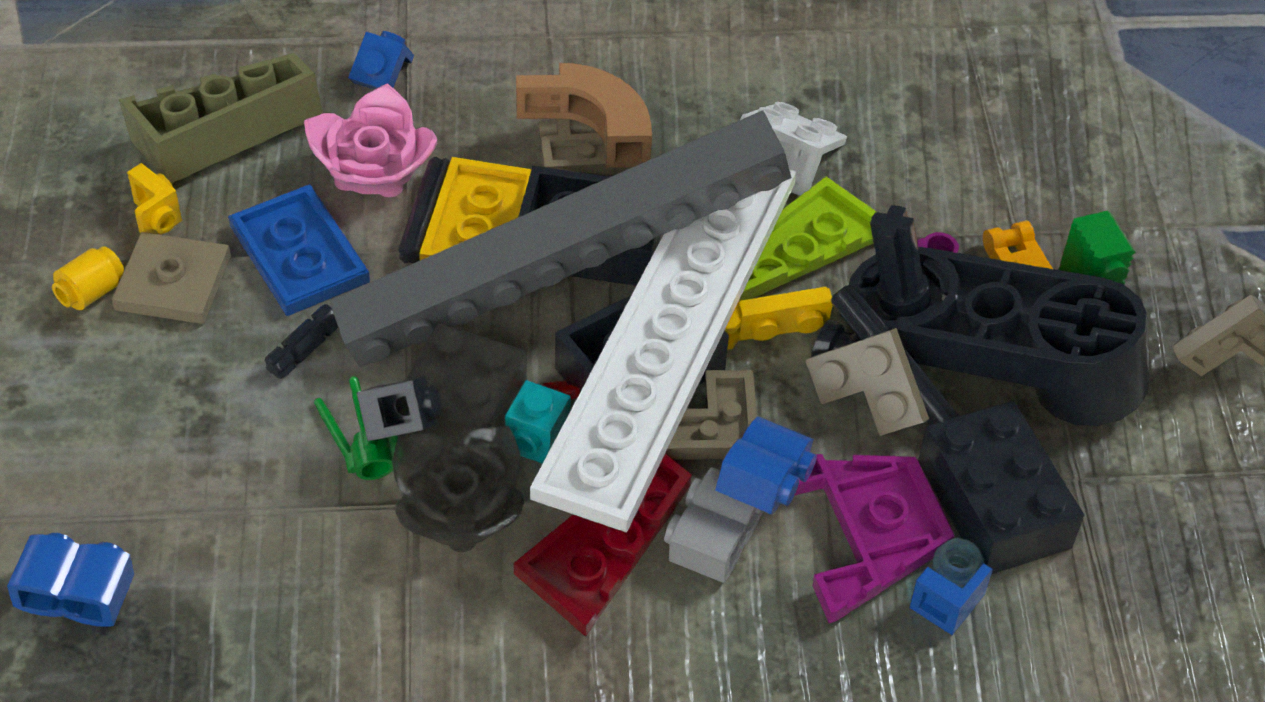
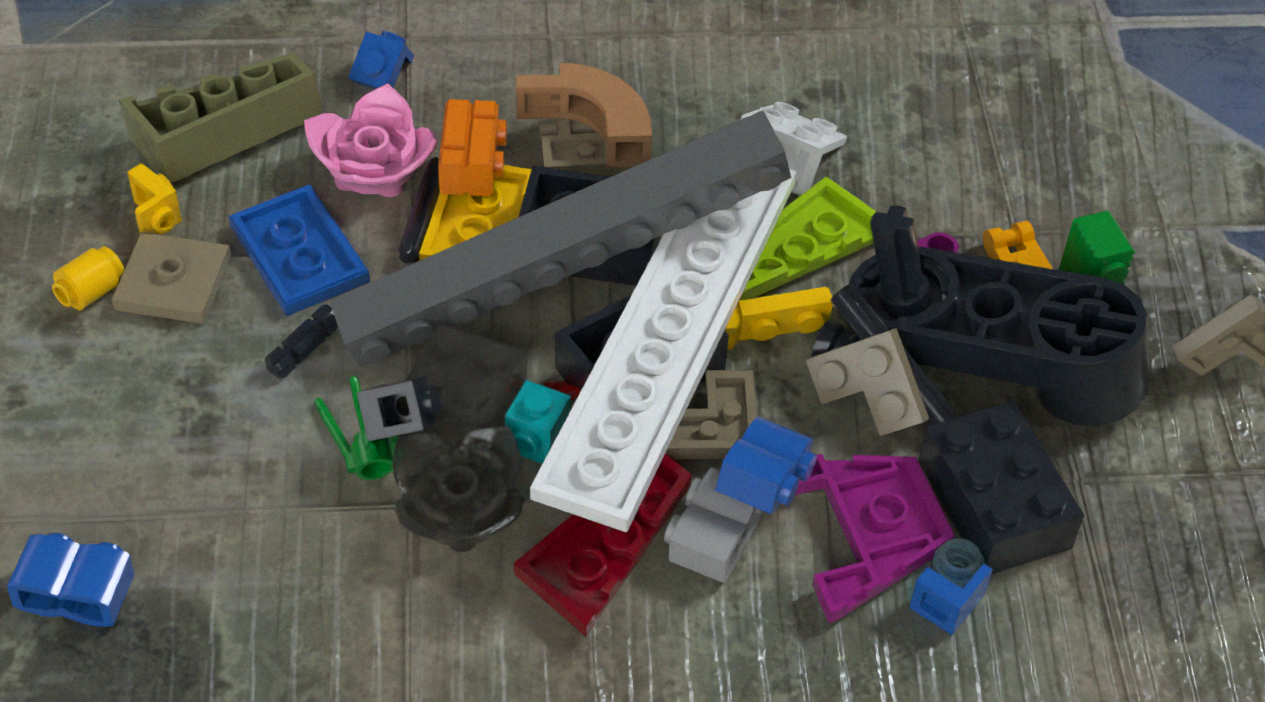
none -> orange brick [438,99,507,196]

